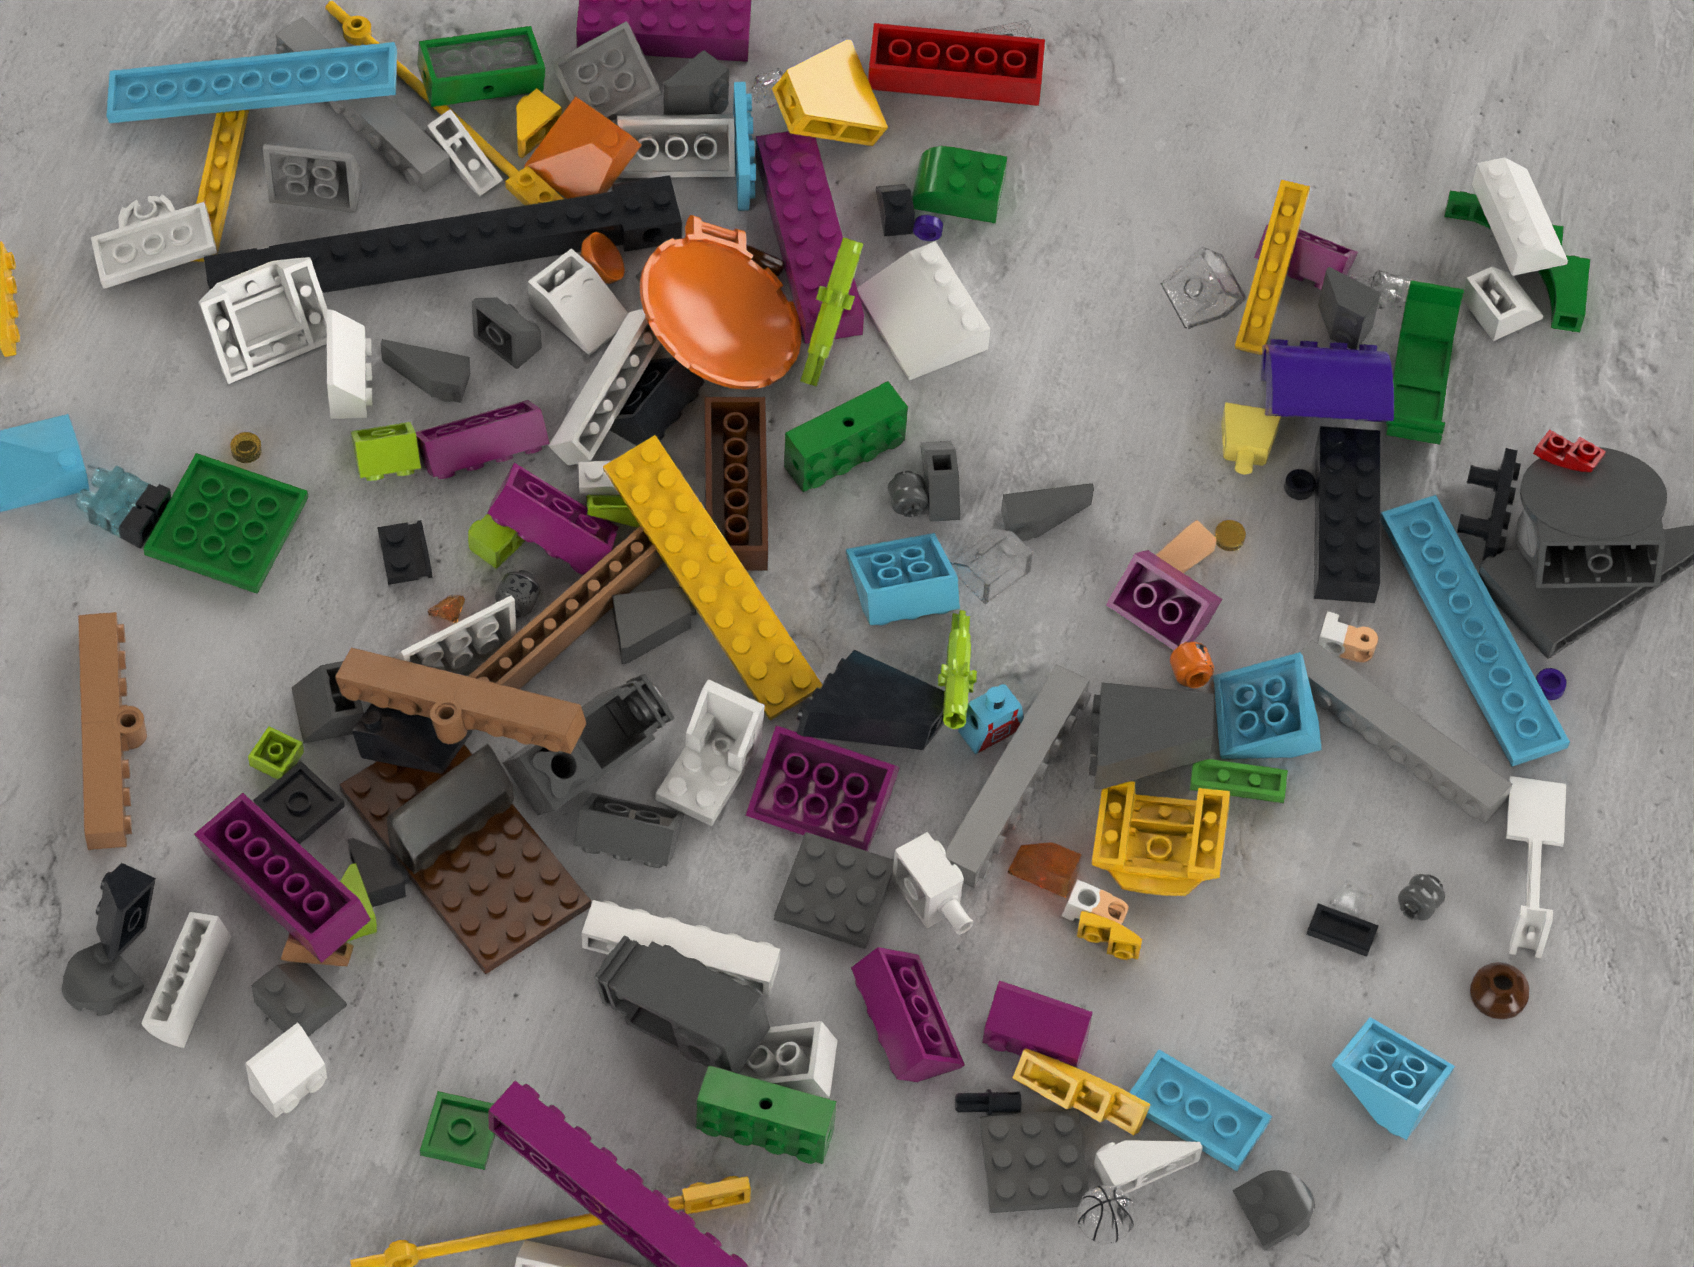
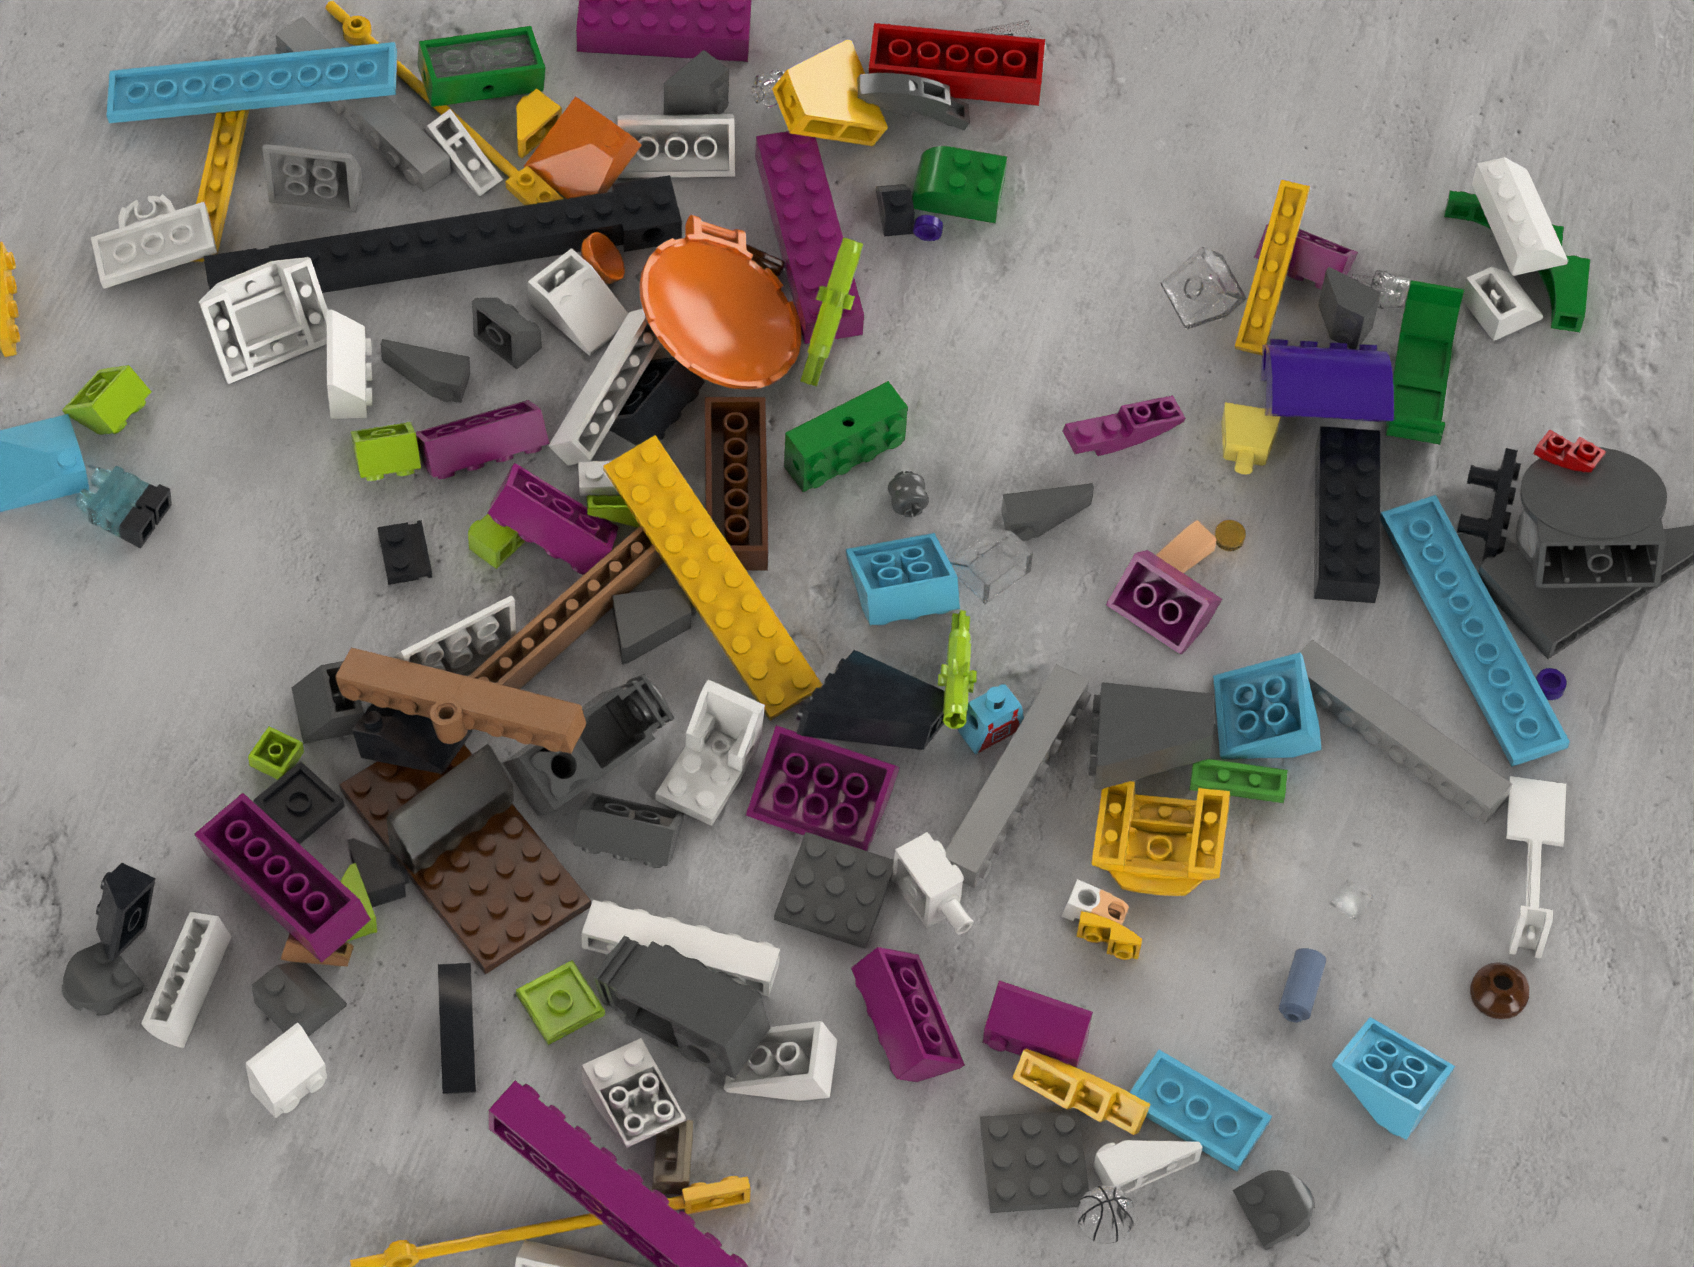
medium nougat hinge [78,612,147,850] -> none
green plate [143,453,309,594] -> none
clear yellow tile [230,432,262,463] -> none
green plate [420,1091,495,1170] -> none
clear orange slope [427,595,465,623] -> none
dark grey head [495,570,541,618] -> none
light grey plate [551,21,662,121] -> none
green brick [696,1066,837,1164] -> none
medium azure plate [733,82,756,211] -> none
white slope [857,241,990,381] -> none
dark grey slope [920,441,960,522] -> none
black axle [954,1089,1022,1116] -> none
clear orange slope [1008,842,1082,898] -> none
orange head [1170,642,1214,688] -> none
black tile [1284,469,1316,500] -> none
black tile [1306,903,1379,957] -> none
leg [1318,611,1378,662] -> none
dark grey piece [1398,874,1445,921] -> none
none -> lime slope [62,365,152,435]
none -> black slope [438,963,476,1094]
none -> lime tile [516,960,605,1045]
none -> white slope [582,1038,686,1148]
none -> dark tan hinge [652,1120,693,1195]
none -> dark grey slope [857,73,970,130]
none -> magenta slope [1062,395,1186,456]
none -> sand blue brick [1279,948,1326,1023]

